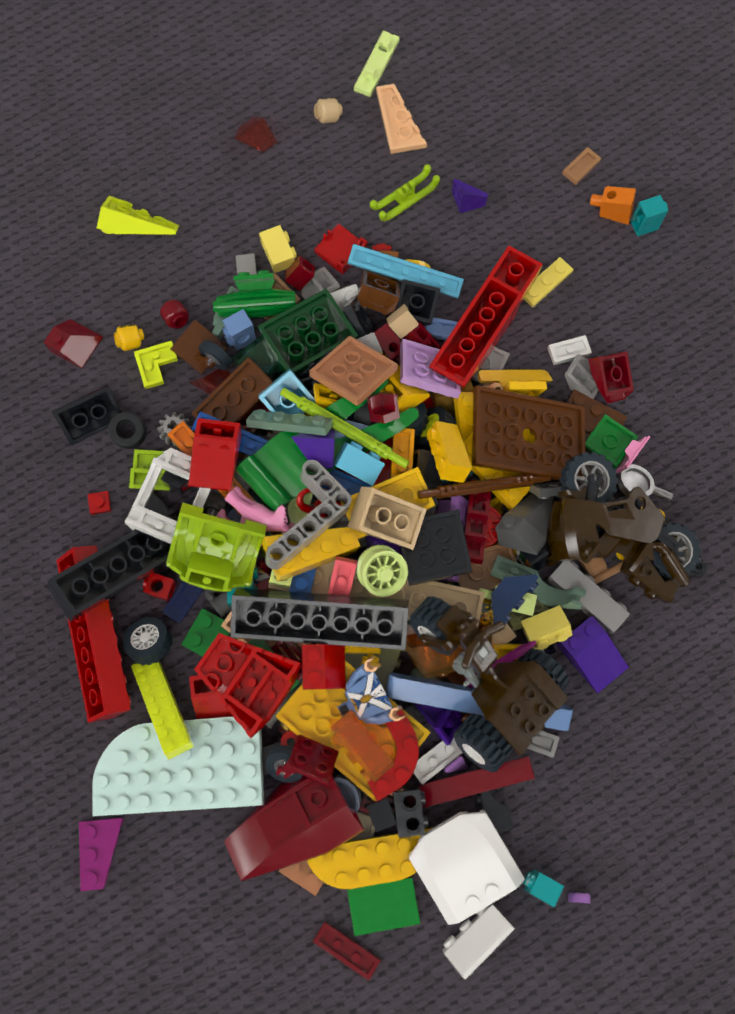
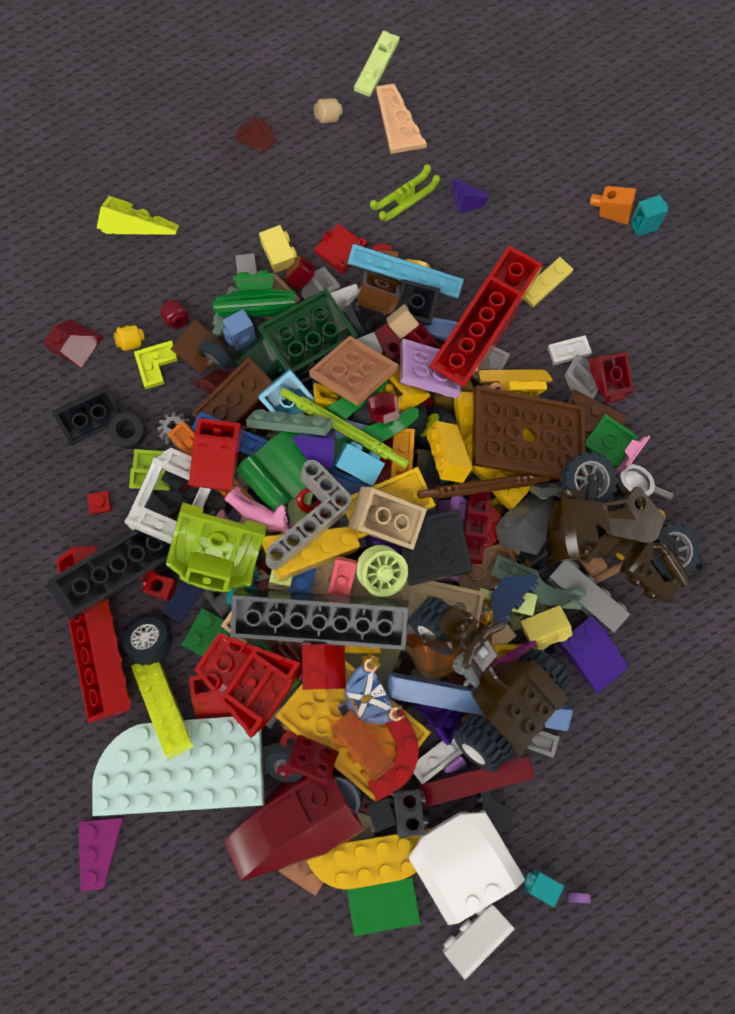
dark red tile [313,921,381,981] -> none
medium nougat tile [562,147,601,185] -> none

